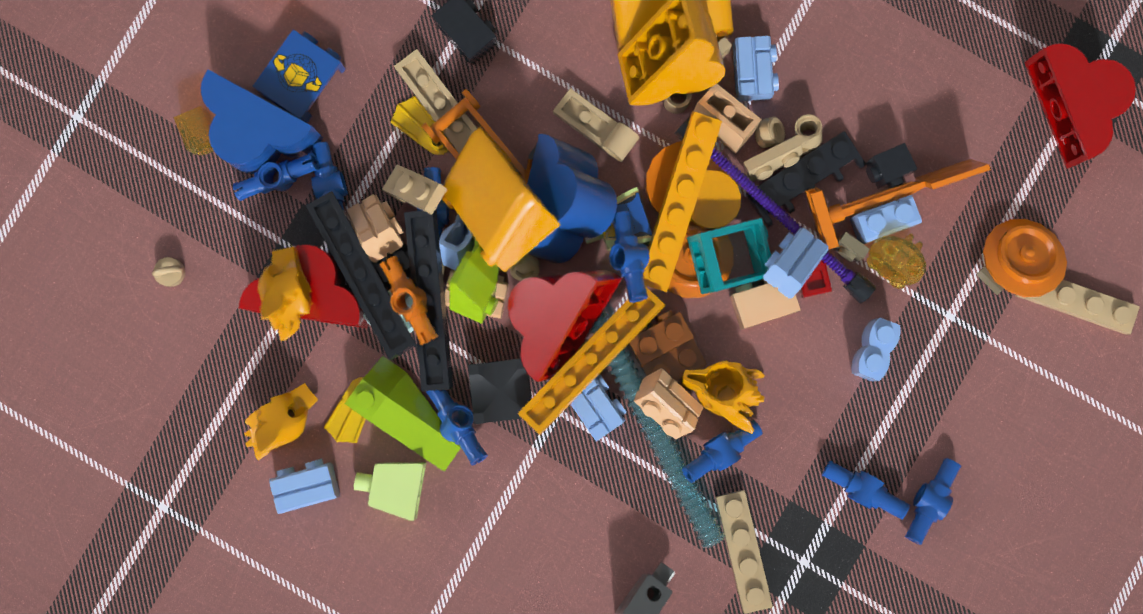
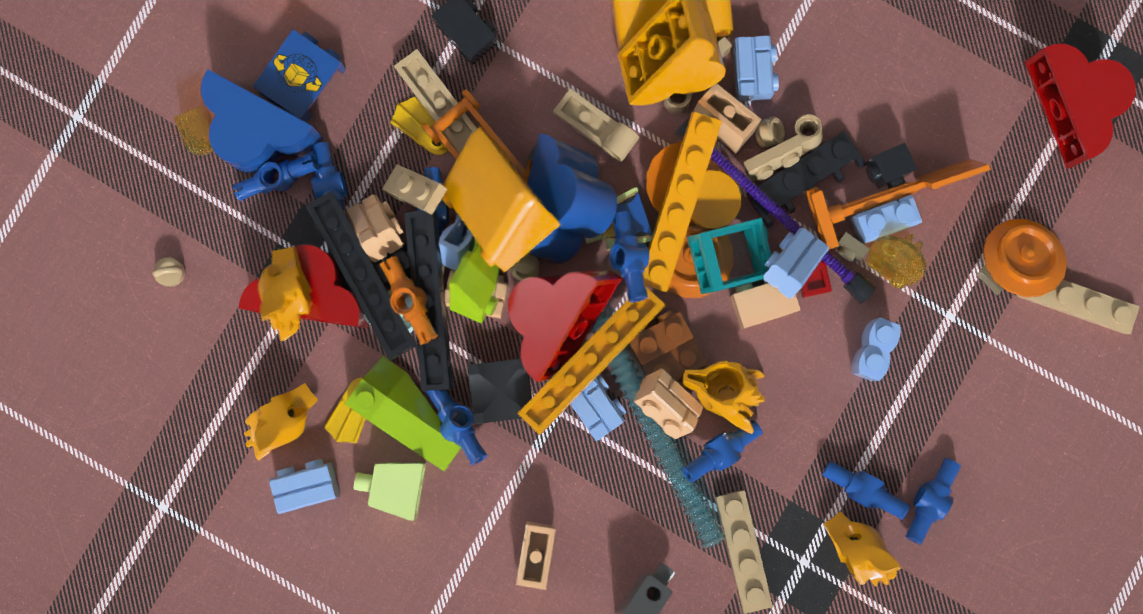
none -> light nougat brick [516,521,556,590]
none -> light orange piece [823,511,901,586]

